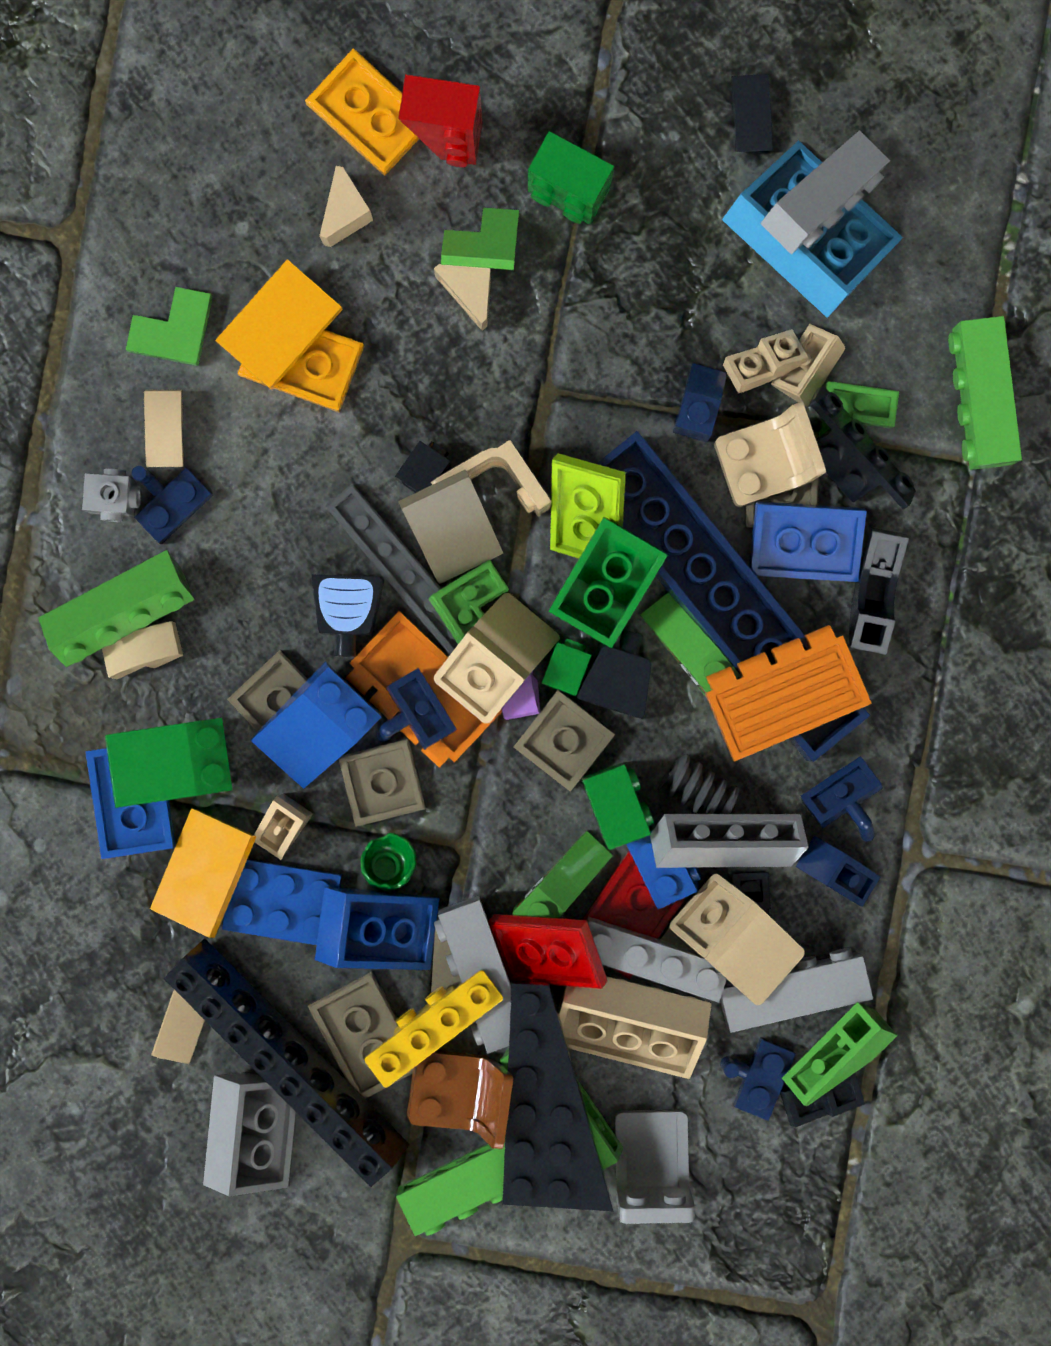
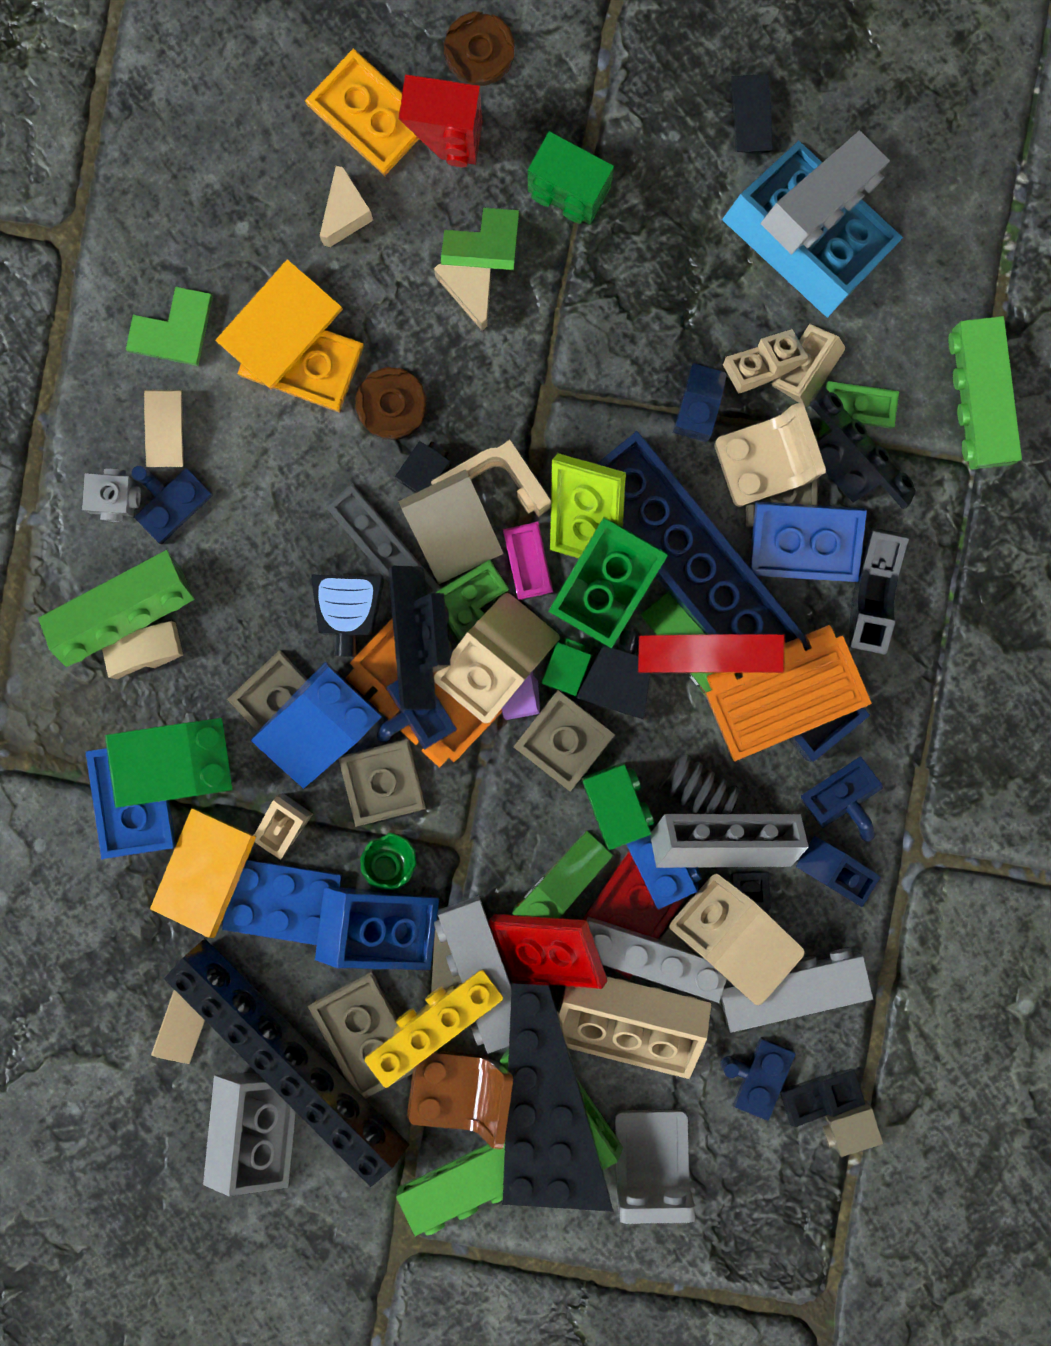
bright green slope [782,1002,898,1106] -> none
none -> reddish brown tile [355,367,427,440]
none -> black bracket [388,565,452,710]
none -> reddish brown tile [444,11,515,86]
none -> dark pink tile [503,522,553,600]
none -> red slope [638,634,785,674]
none -> dark tan brick [822,1101,883,1157]

